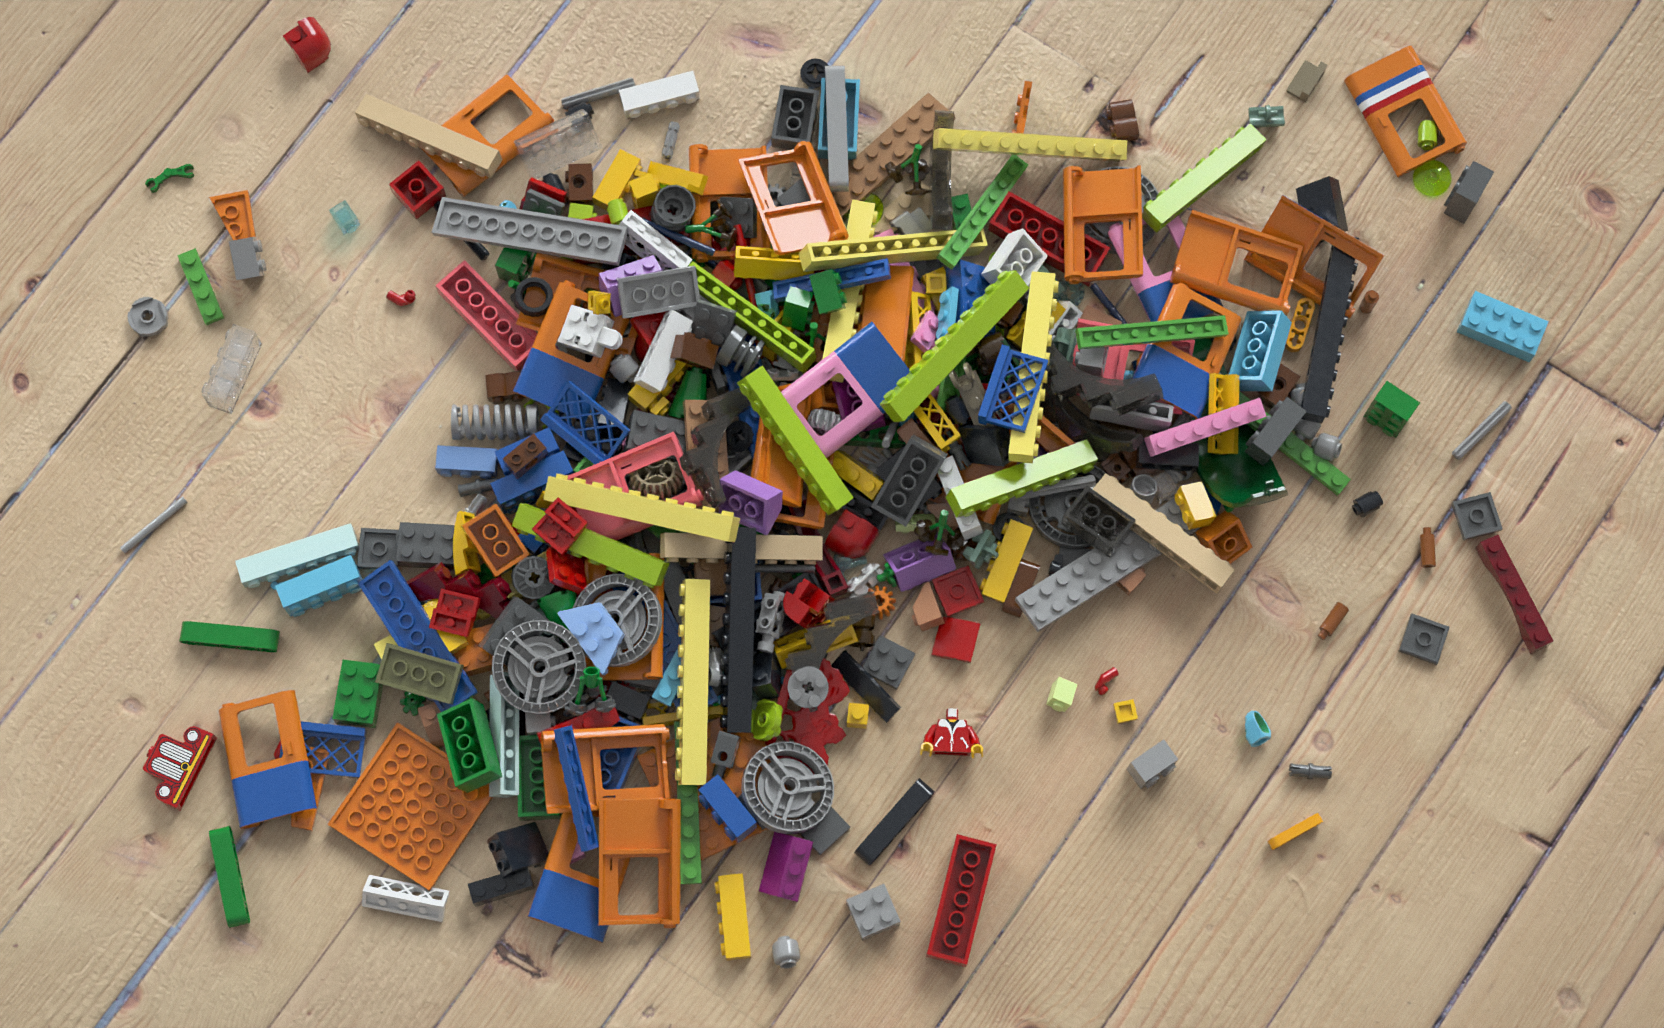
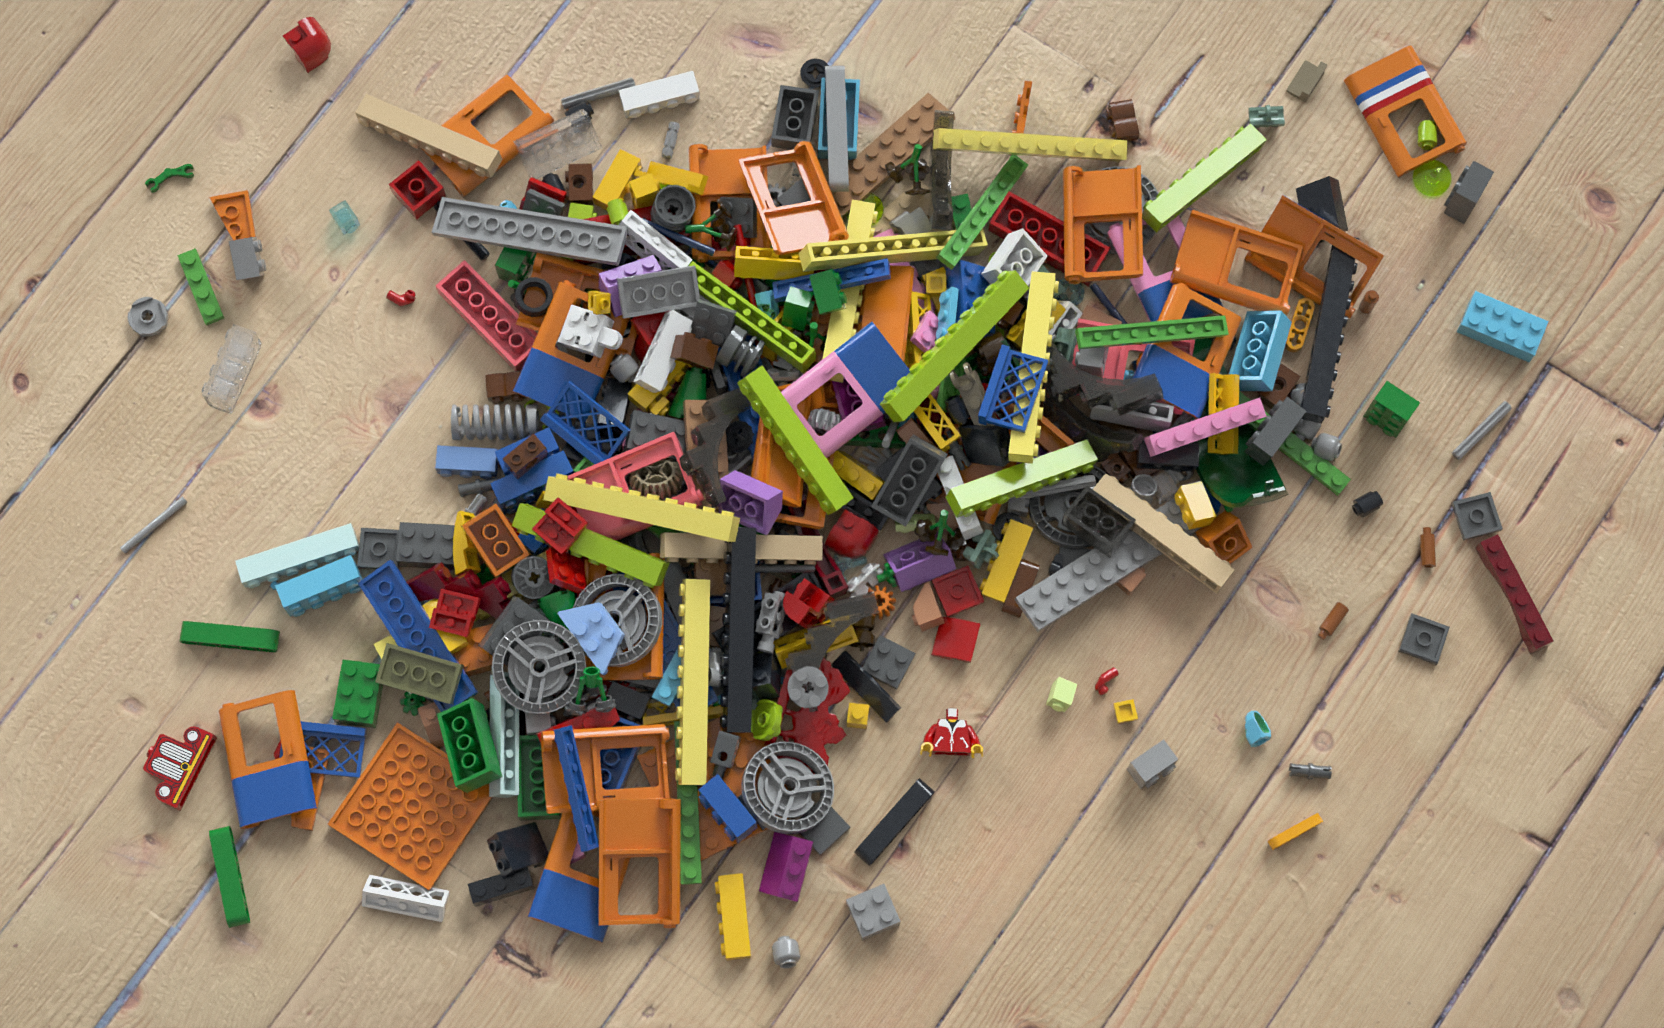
red brick [926,834,997,967] -> none

